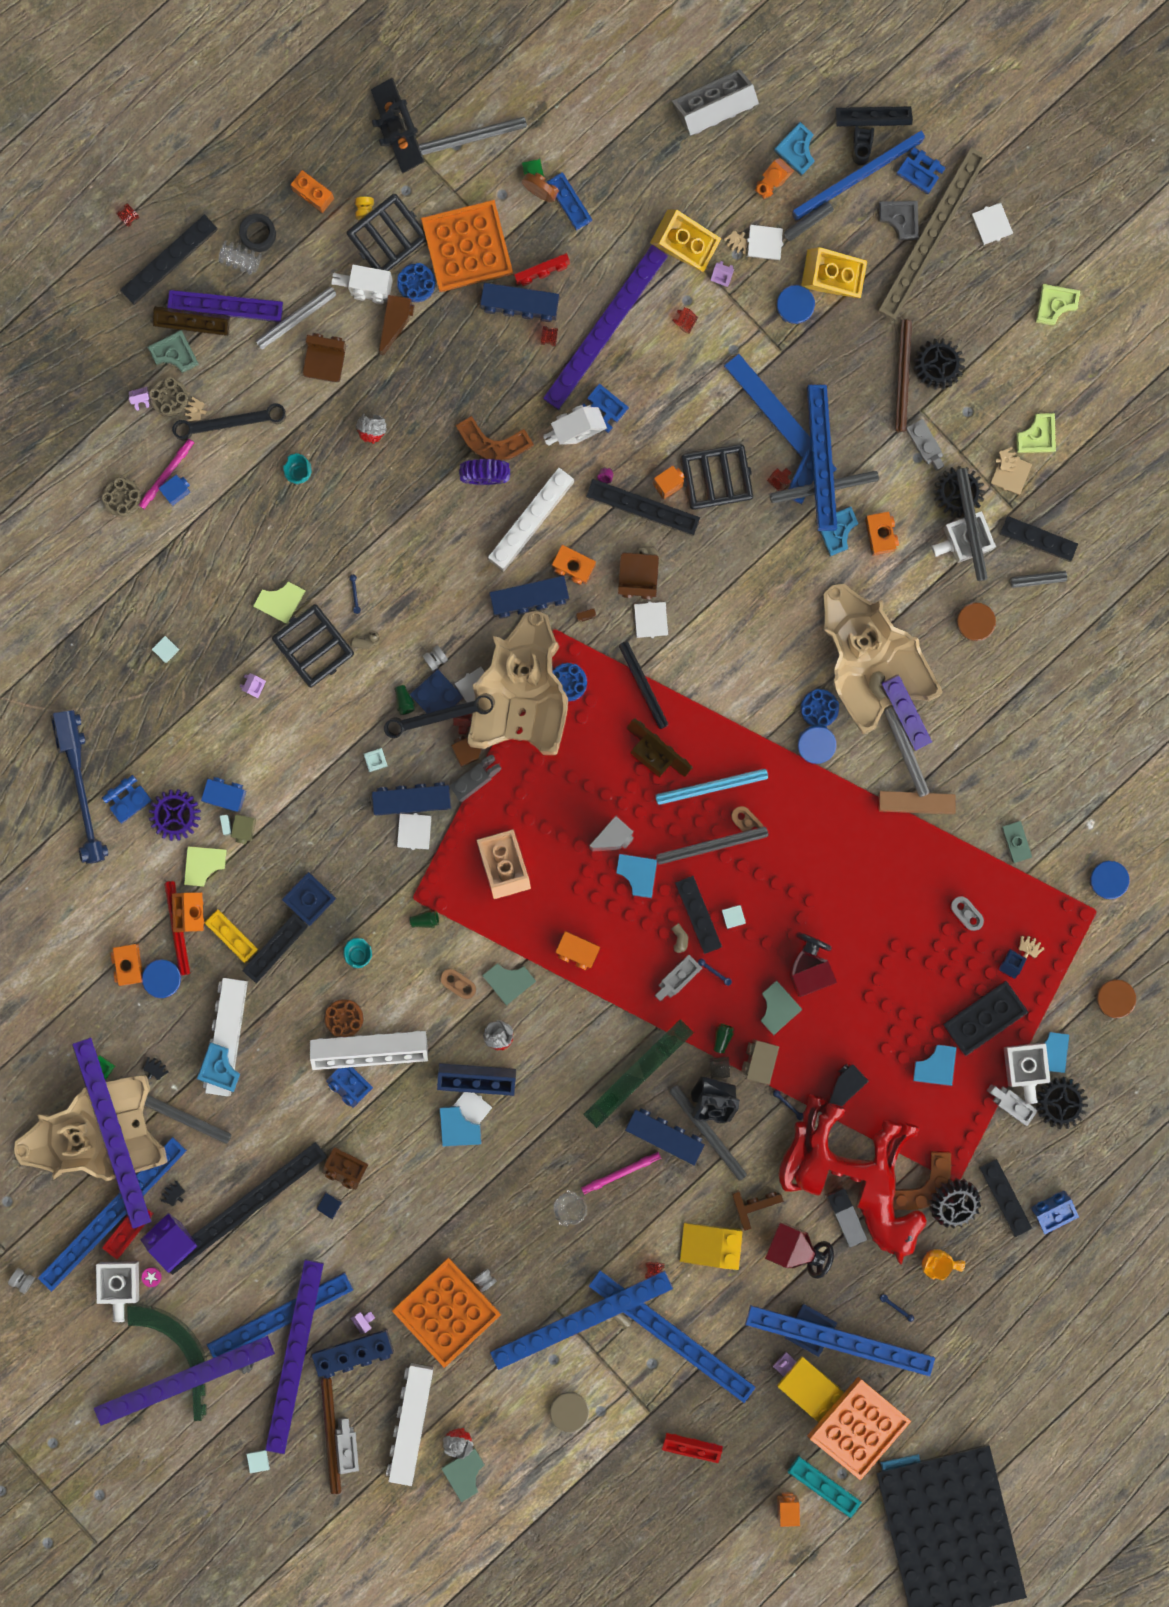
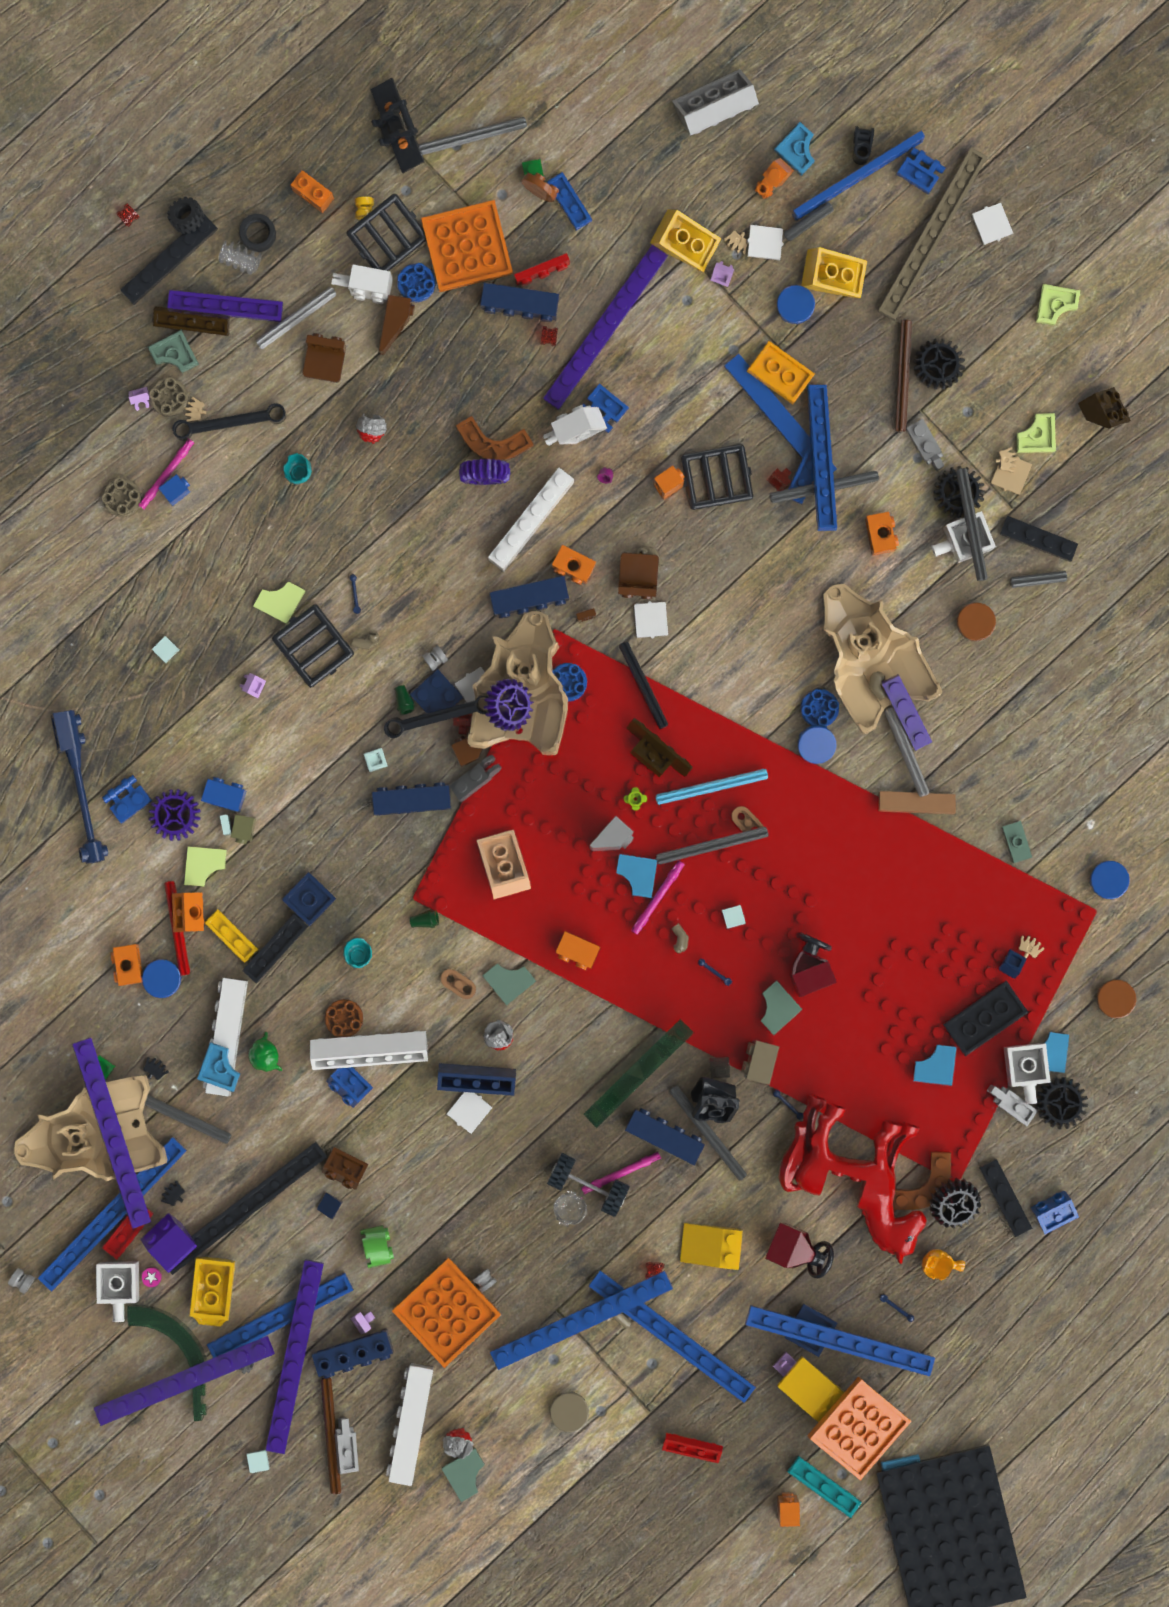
white piece [397,813,431,850] -> none
dark azure tile [440,1106,482,1146] -> none
black plate [586,479,700,536] -> none
light grey hinge [655,955,702,1001] -> none
clear red tile [672,307,698,334] -> none
black plate [675,876,722,954] -> none
dark green cone [713,1023,734,1054] -> none
reddish brown bracket [731,1190,784,1231] -> none
dark azure tile [816,507,858,557] -> none
black slope [824,1063,868,1113] -> none
slope [825,1187,867,1248] -> none
black plate [835,106,913,127] -> none
flat silver tile [879,201,919,240] -> none
light grey plate [951,897,984,931] -> none
none -> black tyre [167,197,204,234]
none -> yellow slope [190,1257,235,1327]
none -> green hair [248,1032,282,1072]
none -> bright green brick [360,1225,394,1268]
none -> dark purple gear [483,679,534,731]
none -> black axle [547,1153,630,1217]
none -> lime plate [624,787,647,811]
none -> dark pink piece [631,860,685,935]
none -> light orange tile [747,341,815,405]
none -> dark brown slope [1078,387,1131,429]

